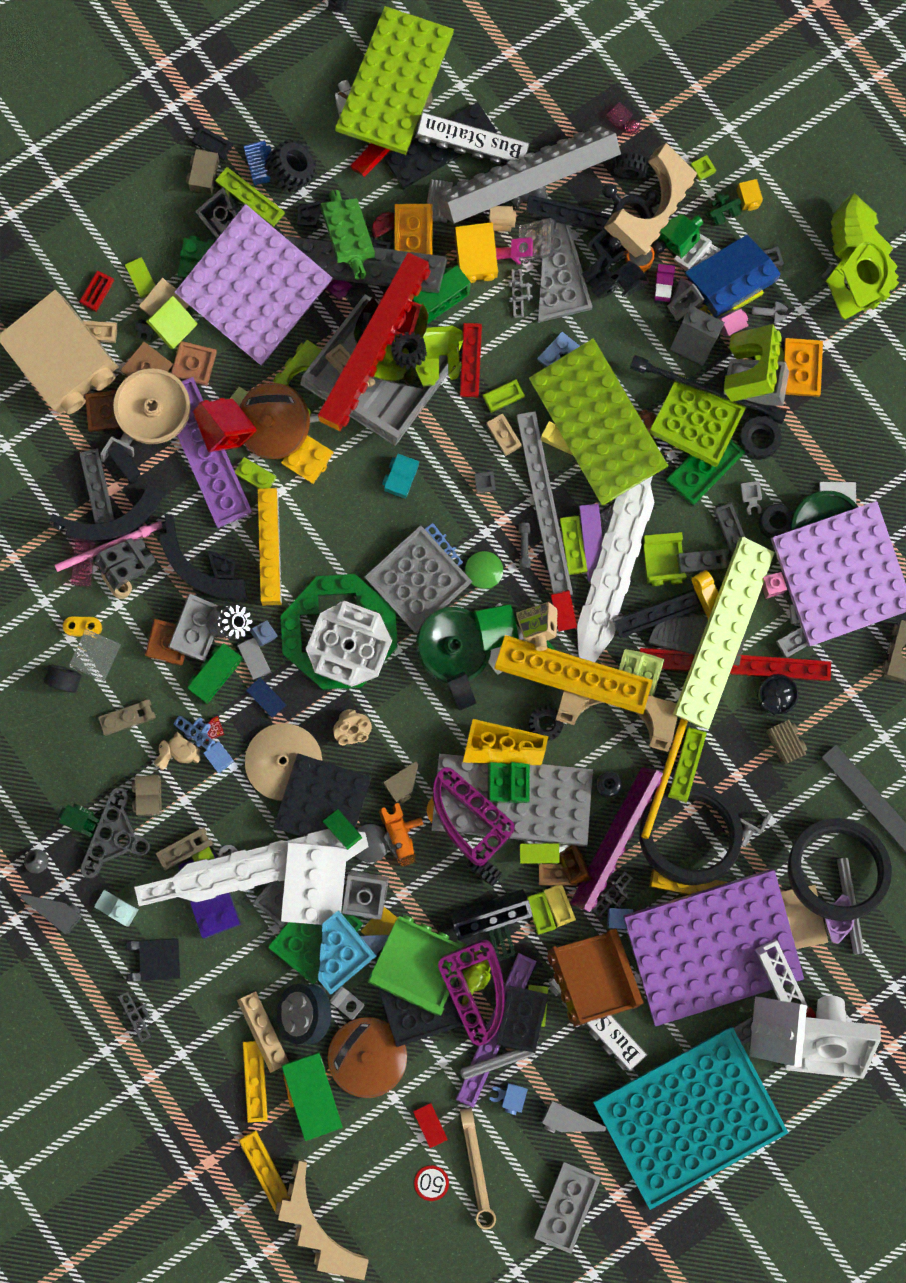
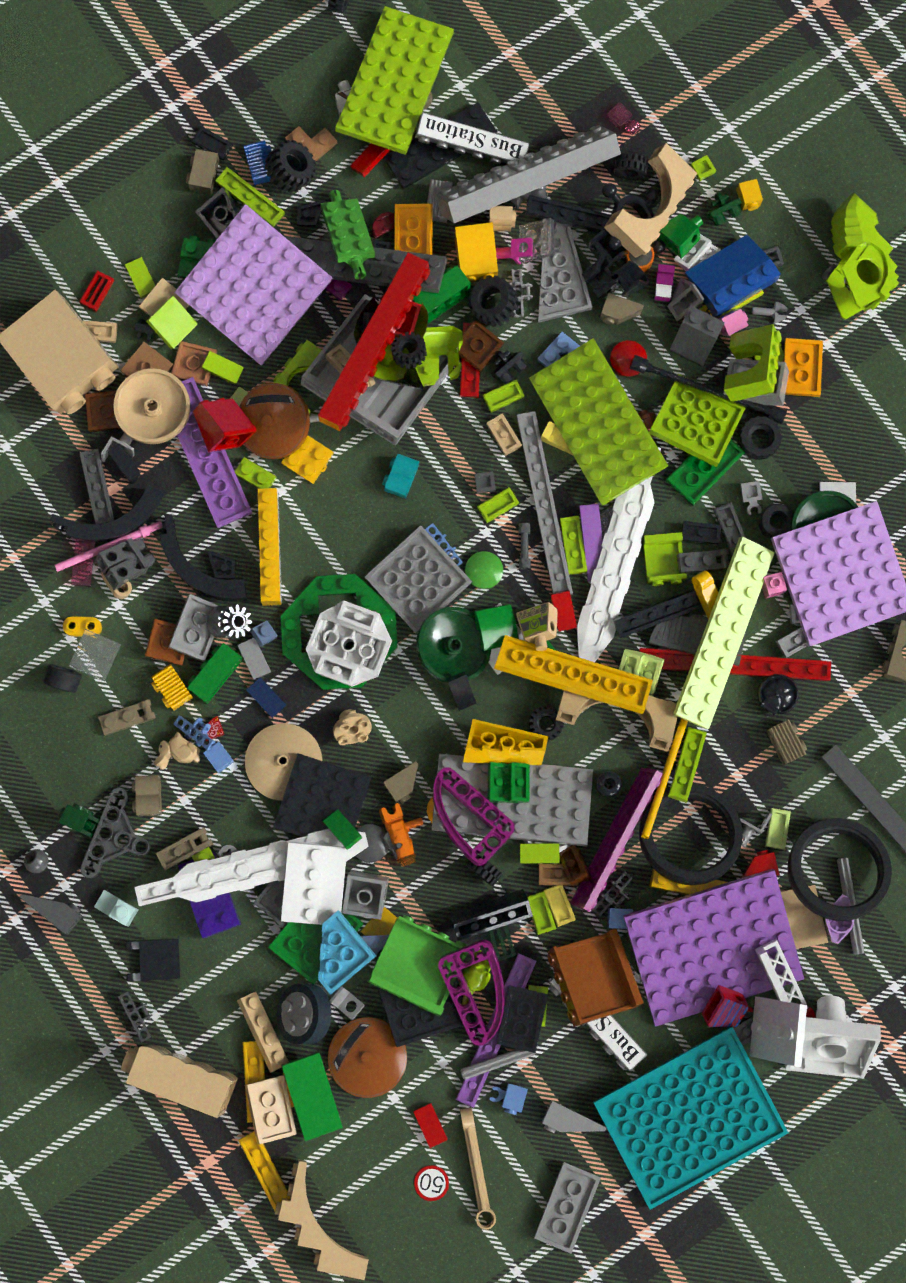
none -> tan brick [121,1045,238,1118]
none -> yellow brick [151,664,193,710]
none -> lime tile [201,351,244,385]
none -> tan plate [245,1075,297,1145]
none -> medium nougat plate [285,126,338,162]
none -> reddish brown tile [459,320,504,372]
none -> black tyre [467,275,519,327]
none -> lime tile [477,487,519,523]
none -> black hips [491,350,526,384]
none -> dark tan slope [600,293,644,325]
none -> red dish [610,340,647,377]
none -> black plate [682,521,721,545]
none -> red torso [702,985,753,1028]
none -> red slope [740,850,780,879]
none -> yellowish green tile [765,808,791,850]

